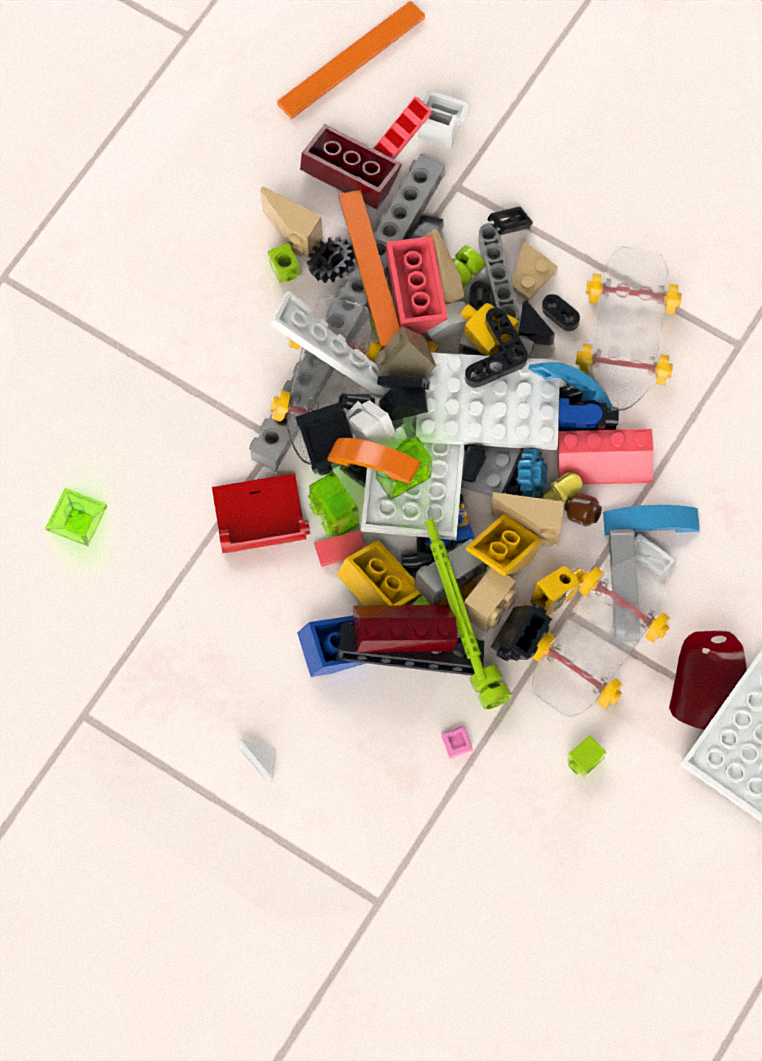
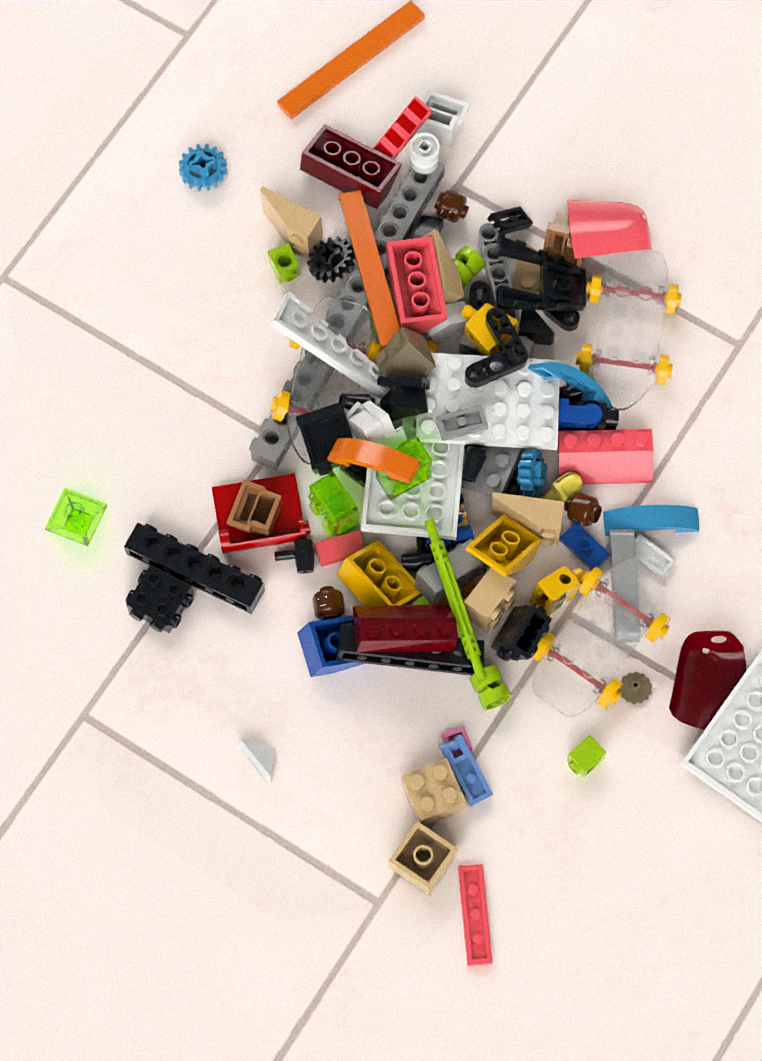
none -> black brick [124,522,265,614]
none -> black brick [125,565,194,633]
none -> dark azure gear [179,144,227,191]
none -> medium nougat plate [227,479,283,538]
none -> black piece [274,538,315,574]
none -> reddish brown head [313,586,345,620]
none -> tan brick [388,821,458,895]
none -> tan brick [401,758,466,826]
none -> white wheel [410,133,439,174]
none -> reddish brown head [434,190,469,223]
none -> light grey plate [436,405,488,441]
none -> medium blue plate [439,734,493,806]
none -> coral tile [458,864,493,967]
none -> black wing [496,232,586,311]
none -> medium nougat plate [543,212,583,267]
none -> blue plate [559,523,610,571]
none -> coral piece [567,200,652,259]
none -> dark tan piece [620,672,652,704]

